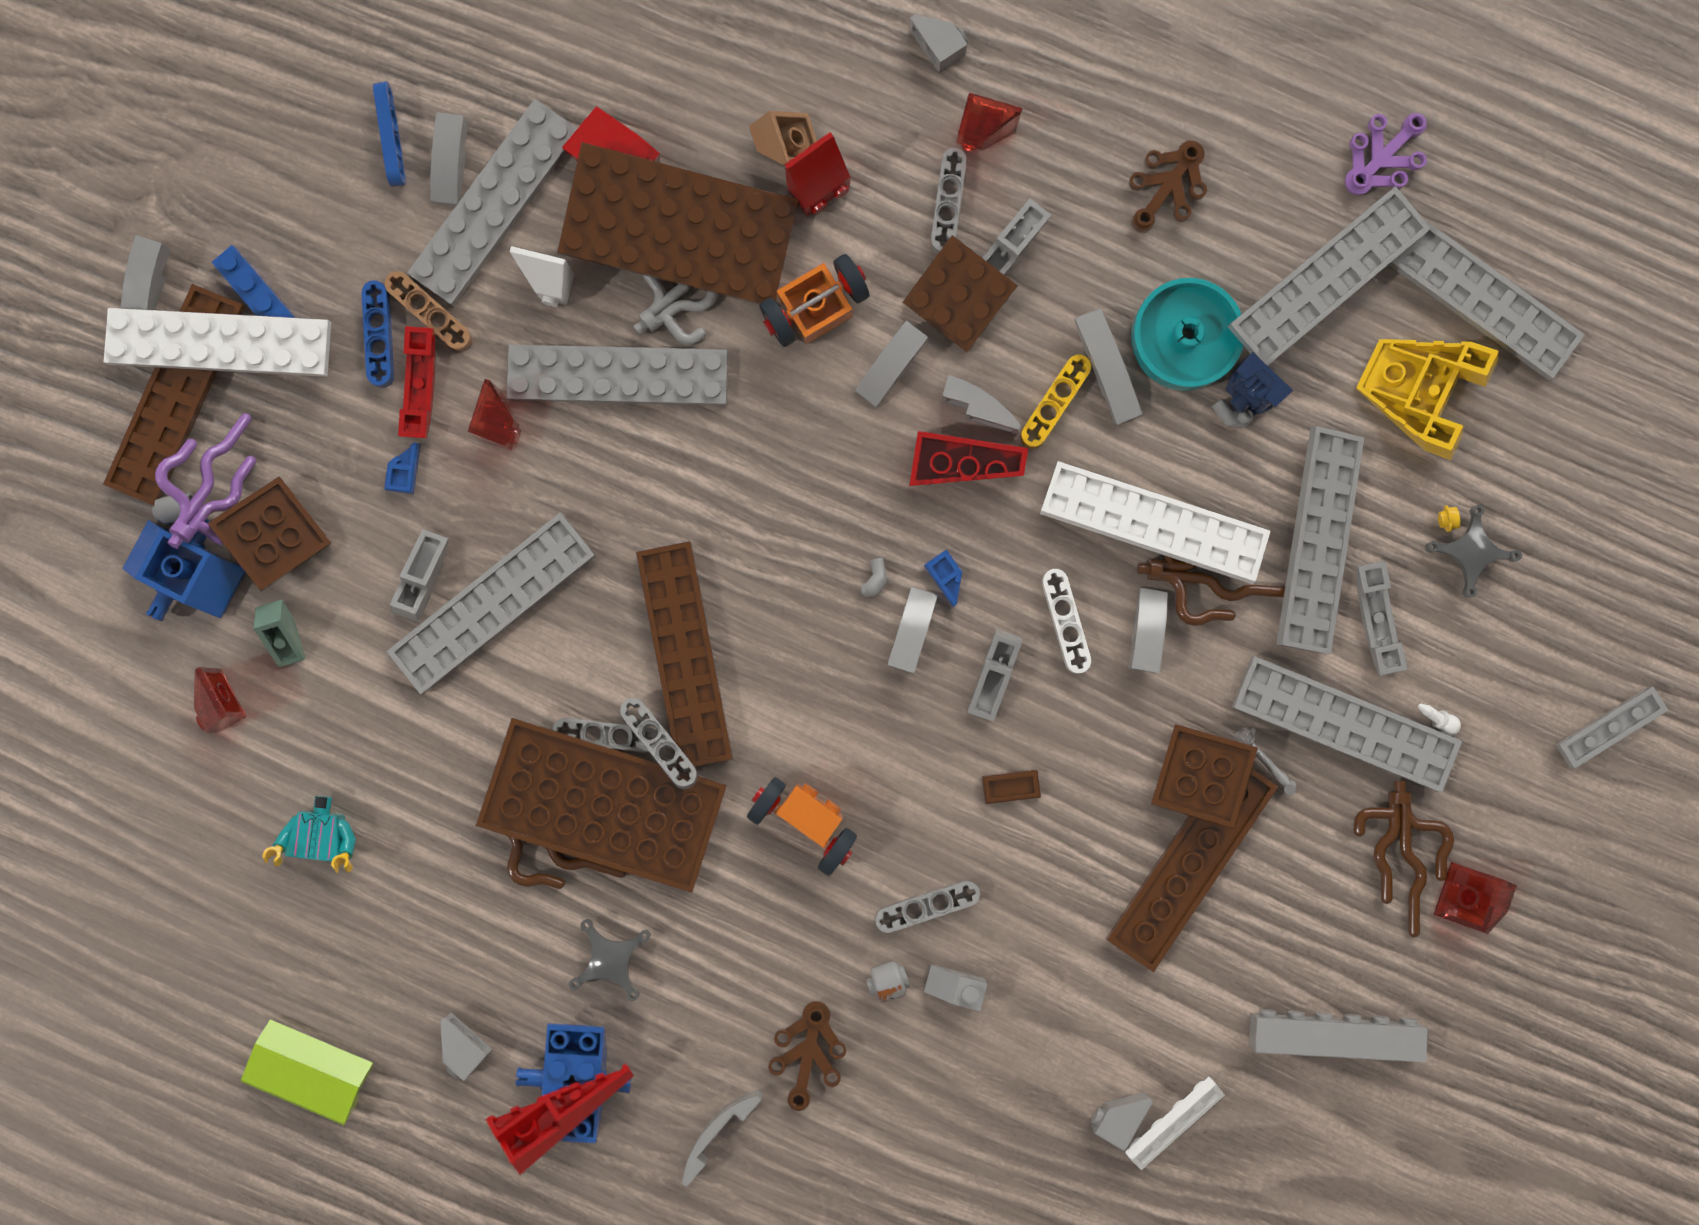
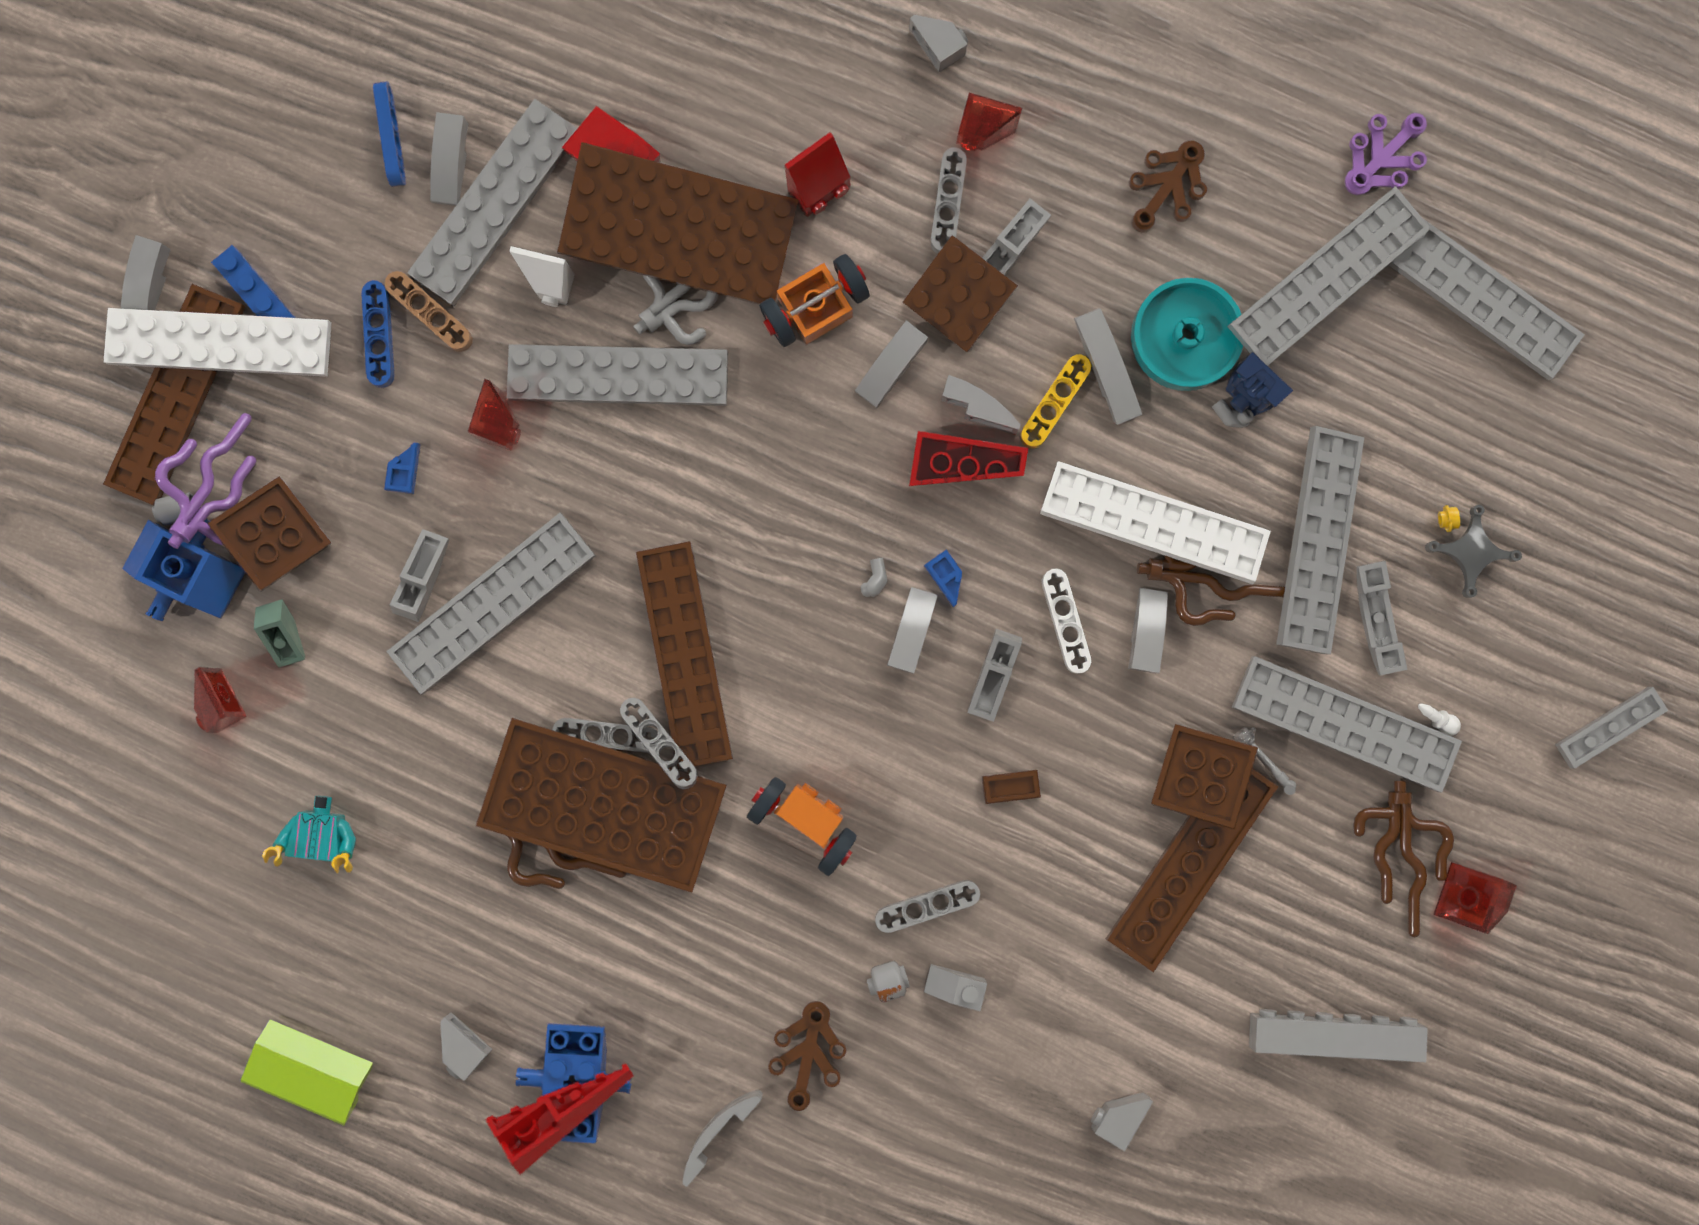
red slope [398,326,435,439] -> none
dark grey piece [569,919,651,1001] -> none
medium nougat slope [749,111,817,165] -> none
white plate [1125,1077,1225,1170] -> none
yellow wedge [1356,339,1499,460] -> none

